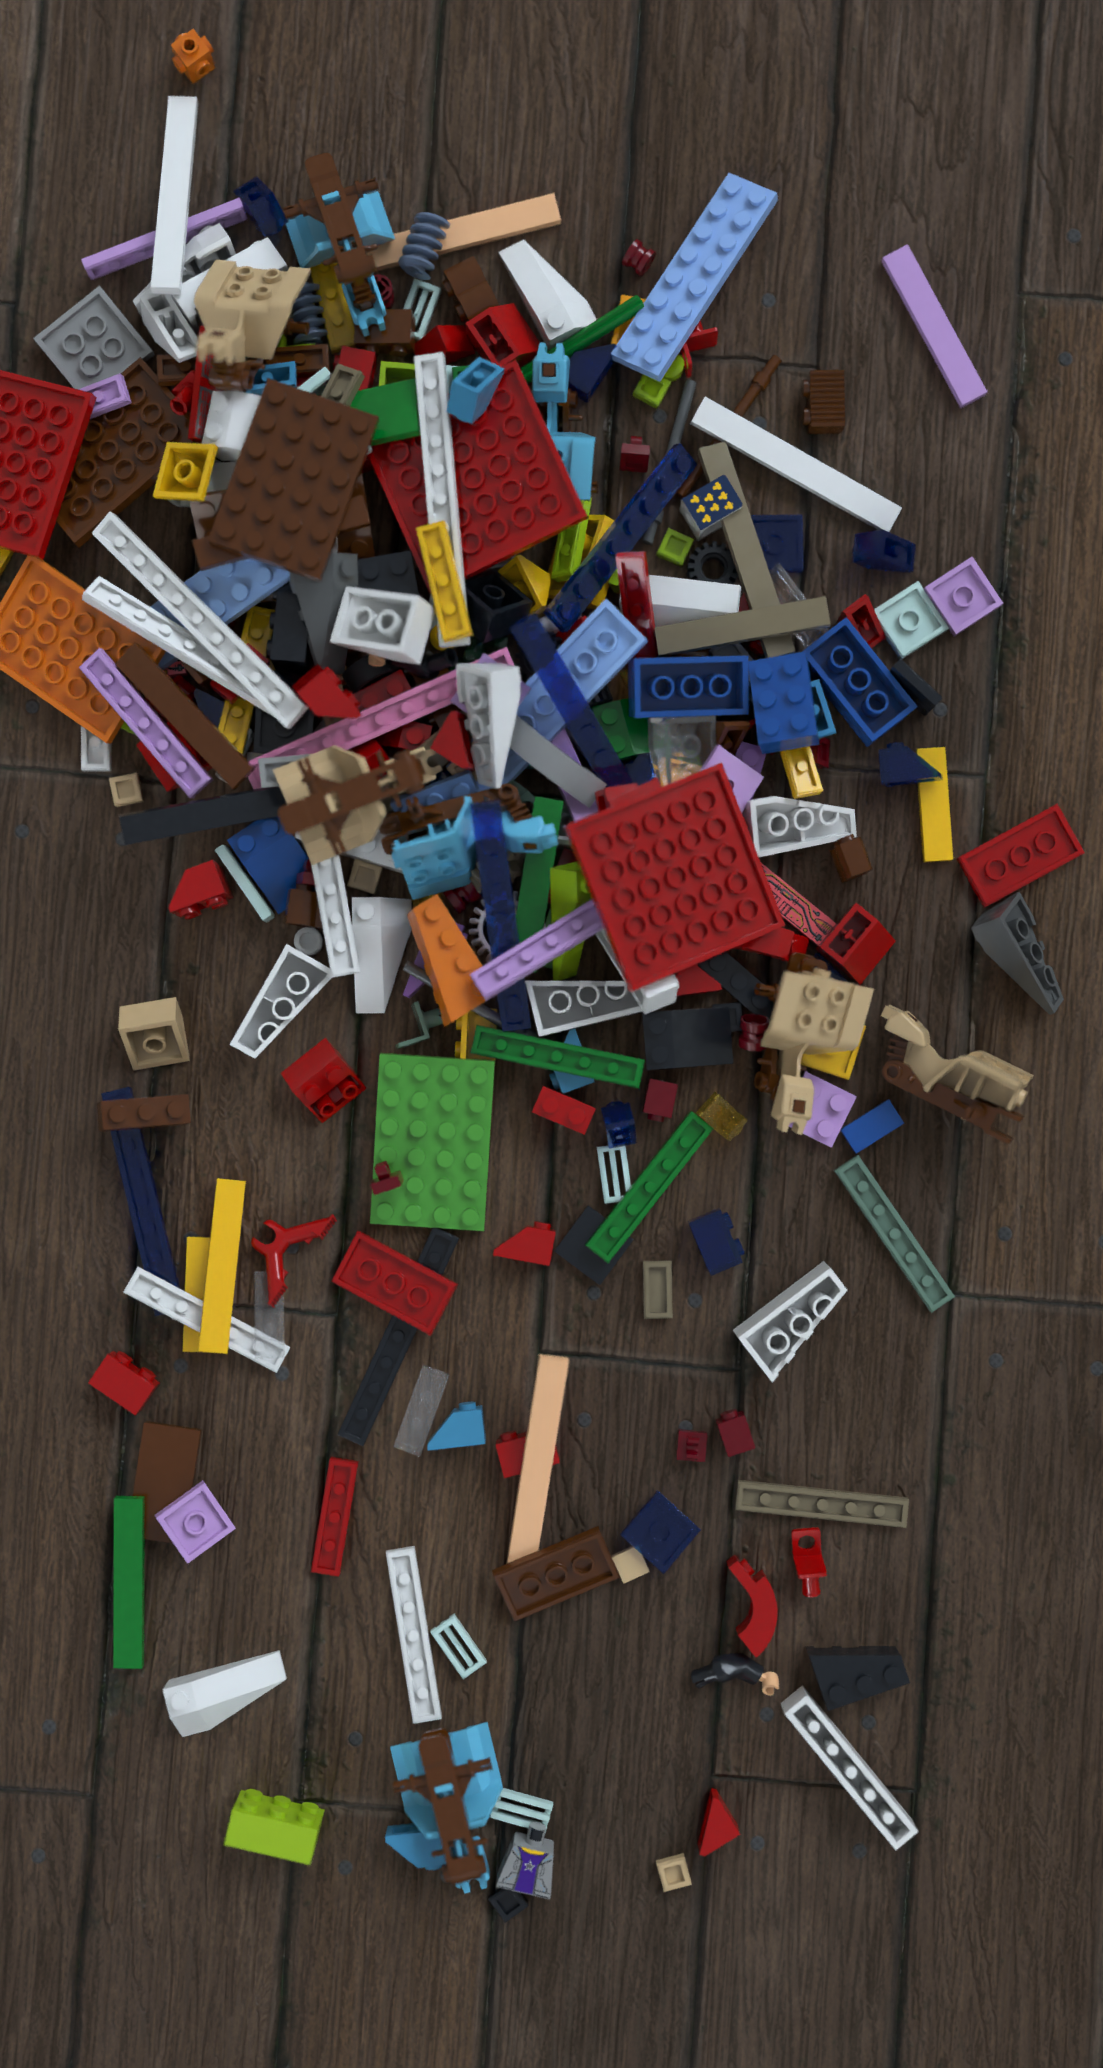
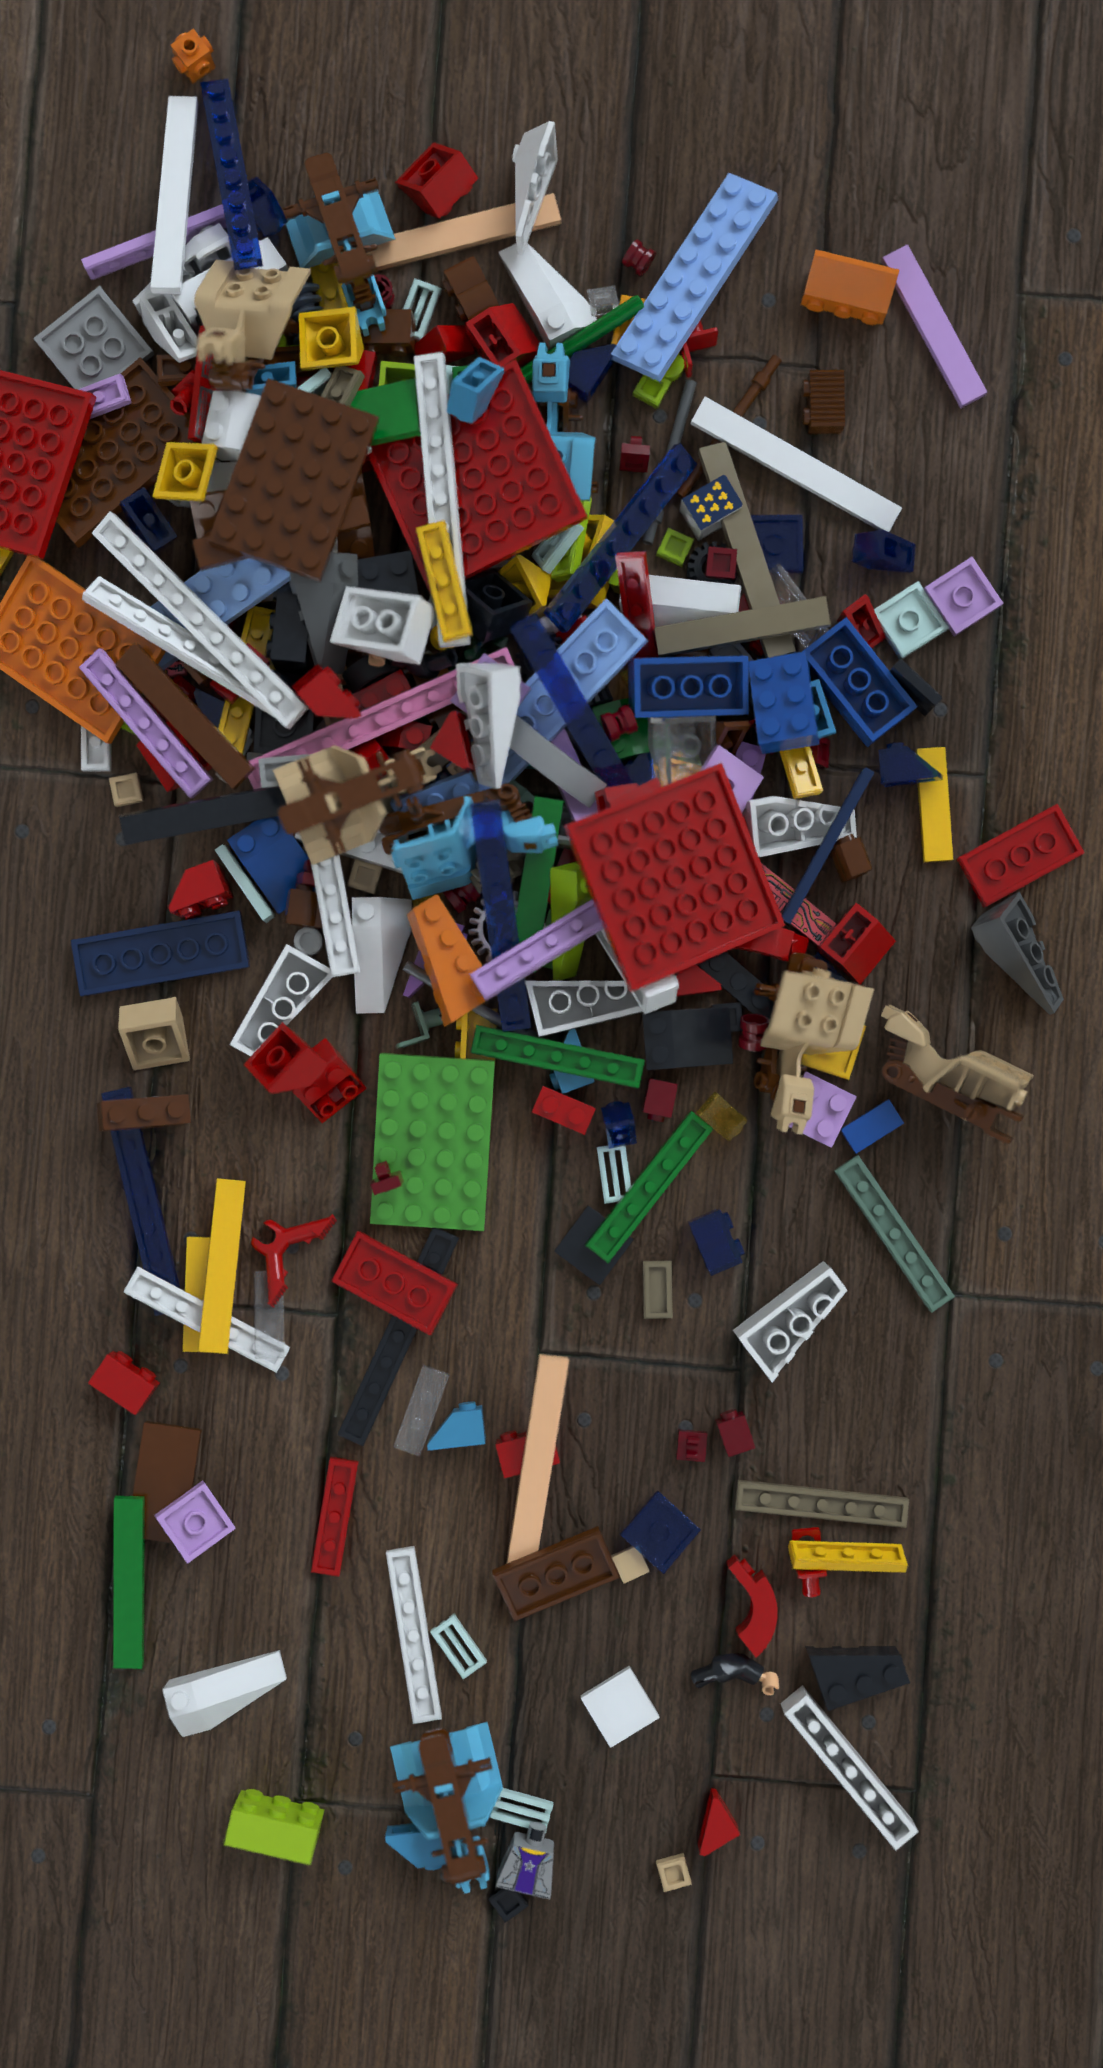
sand blue piece [398,212,450,280] -> none
red slope [493,1221,556,1266] -> none
none -> dark blue plate [71,911,250,997]
none -> clear blue slope [120,487,177,554]
none -> clear blue plate [200,79,263,271]
none -> red slope [244,1022,329,1094]
none -> yellow slope [299,307,364,371]
none -> red slope [395,142,479,219]
none -> white wedge [512,121,558,255]
none -> light aqua tile [531,524,584,574]
none -> white tile [580,1666,660,1748]
none -> clear tile [587,286,619,316]
none -> dark red wheel [600,704,638,742]
none -> dark red tile [705,547,737,580]
none -> dark blue tile [781,768,874,925]
none -> yellow tile [788,1540,908,1573]
none -> orange slope [801,250,899,325]

